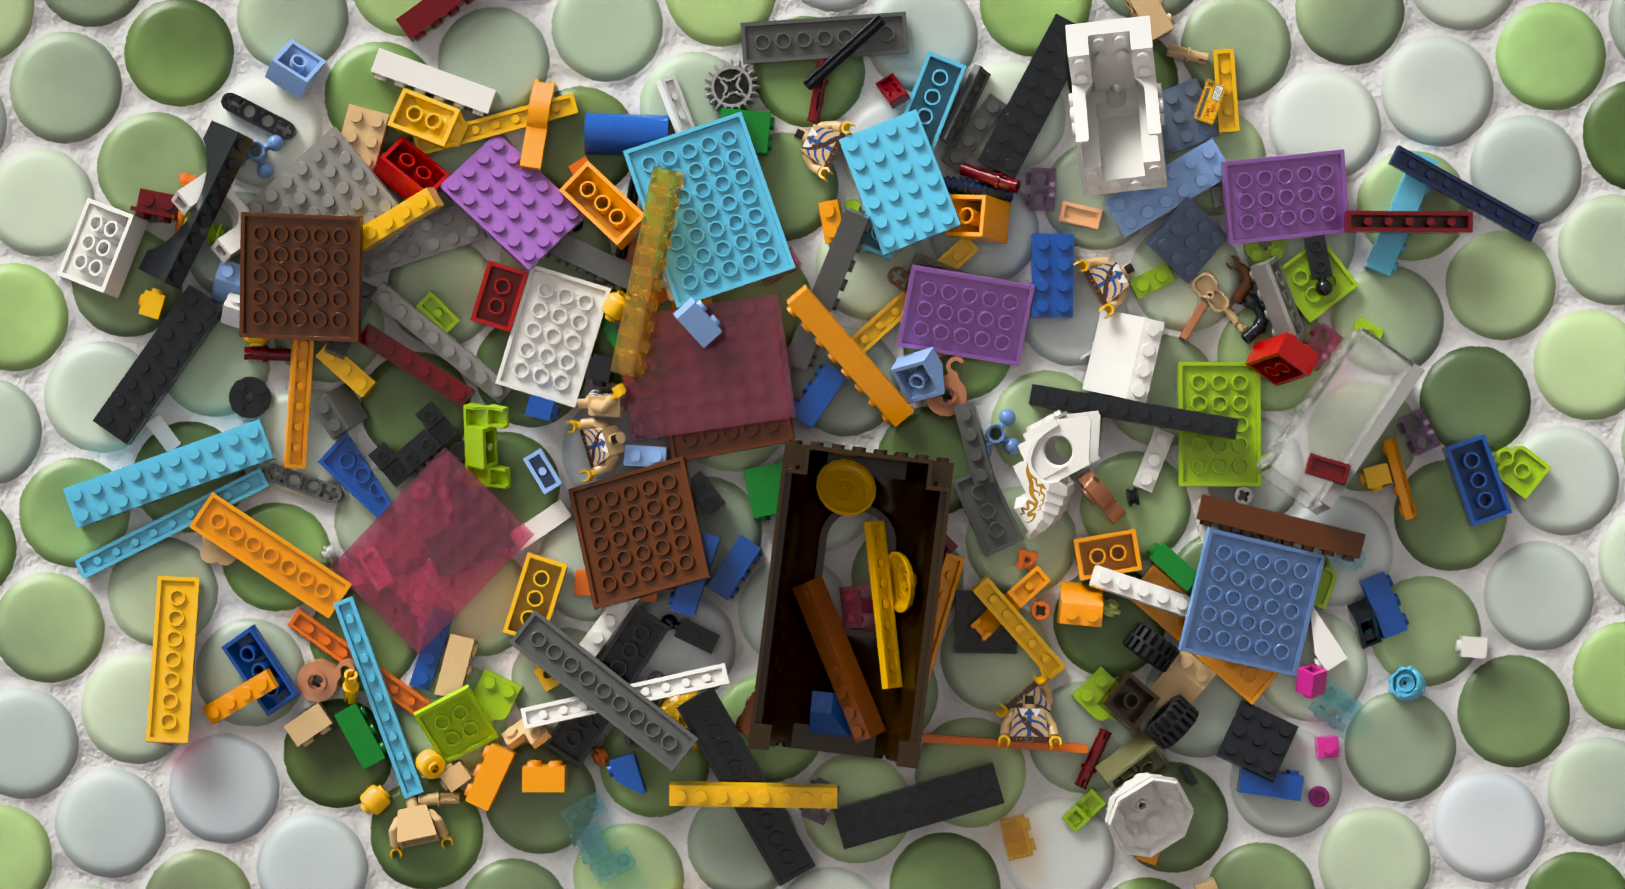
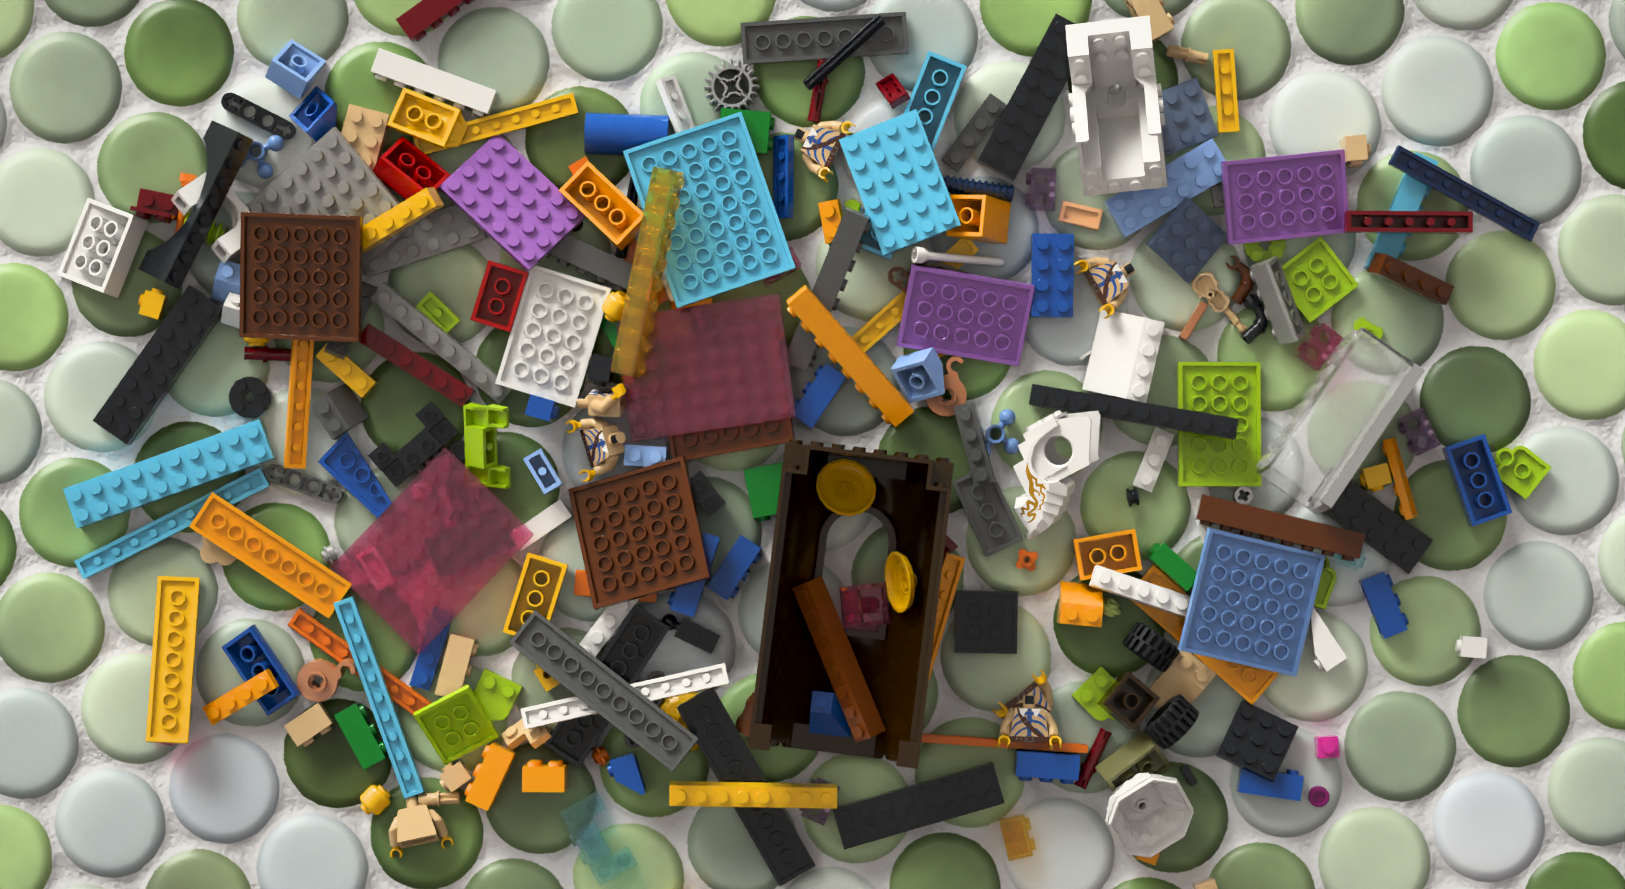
white sticker [146,415,181,452] -> none
yellow pin [343,669,359,705] -> none
yellow head [415,749,446,779] -> none
light orange piece [520,79,555,171] -> none
light blue brick [673,297,723,348] -> none
yellow plate [864,520,903,689] -> none
dark grey plate [939,64,991,148] -> none
dark red pin [959,162,1021,193] -> none
light orange piece [969,565,1051,642] -> none
yellow plate [971,576,1066,680] -> none
orange bush [1030,601,1050,620] -> none
lime slope [1062,787,1107,833] -> none
nougat piece [1076,468,1126,524] -> none
lime plate [1128,263,1175,300] -> none
tile [1193,79,1227,125] -> none
red brick [1245,332,1319,386] -> none
dark pink brick [1295,664,1328,698] -> none
black plate [1303,235,1332,296] -> none
dark red tile [1304,453,1351,486] -> none
clear light blue plate [1308,680,1363,732] -> none
black slope [1347,598,1382,649] -> none
medium azure hair [1388,665,1426,701] -> none
none -> blue slope [289,86,337,142]
none -> blue plate [773,135,794,219]
none -> white piece [911,246,1005,267]
none -> blue brick [1014,749,1080,784]
none -> black plate [1307,467,1433,574]
none -> tan brick [1340,134,1371,168]
none -> reddish brown brick [1367,253,1454,305]

